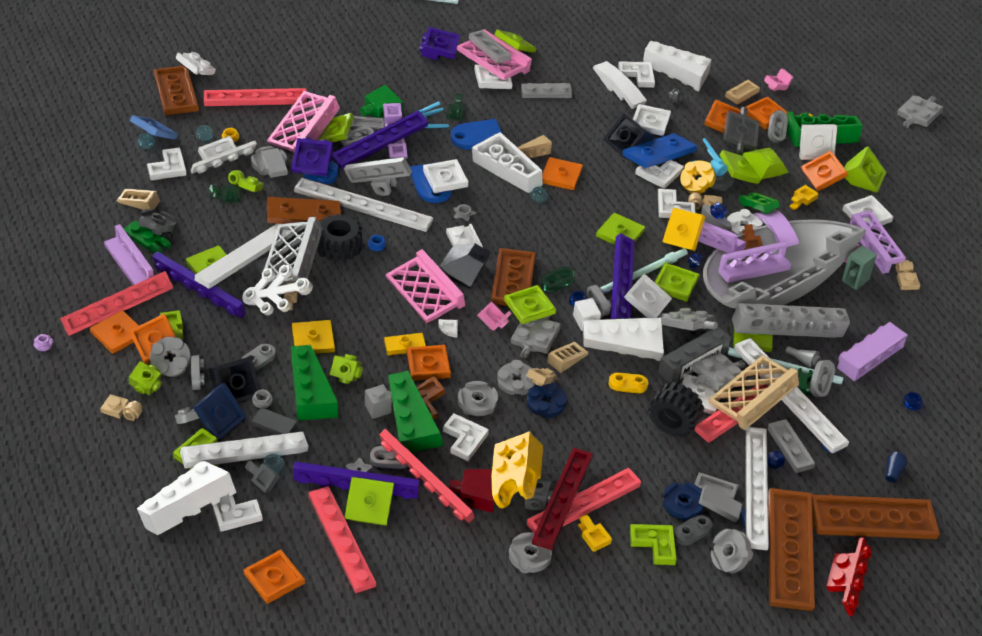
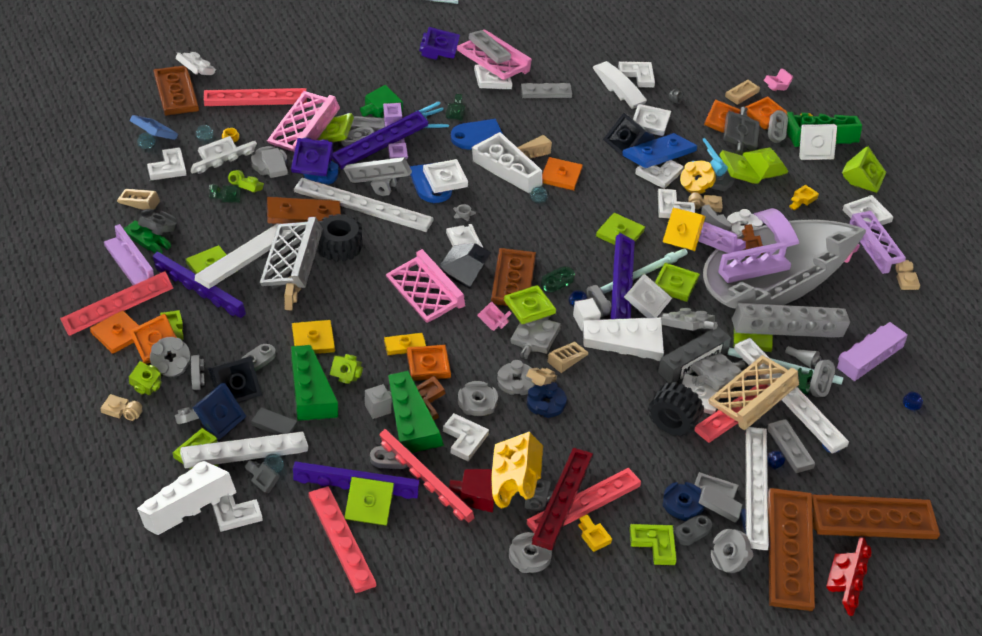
lavender plate [33,334,53,351] -> none
white plant [242,265,313,316] -> none
orange plate [243,550,305,604] -> none
light grey plate [252,389,273,408] -> none
light grey plate [346,458,373,472] -> none
blue plate [368,235,386,251] -> none
white tile [438,319,458,338] -> none
lime plate [494,30,537,53] -> none
yellow plate [609,373,648,393] -> none
white wedge [643,41,712,92] -> none
clear blue plate [687,251,703,269] -> none
clear blue plate [710,202,727,219] -> none
green hinge [739,192,780,213] -> none
orange plate [801,151,848,191] -> none
sand green brick [842,245,877,290] -> none
dark blue cone [885,452,907,483] -> none
light grey plate [897,95,943,128] -> none

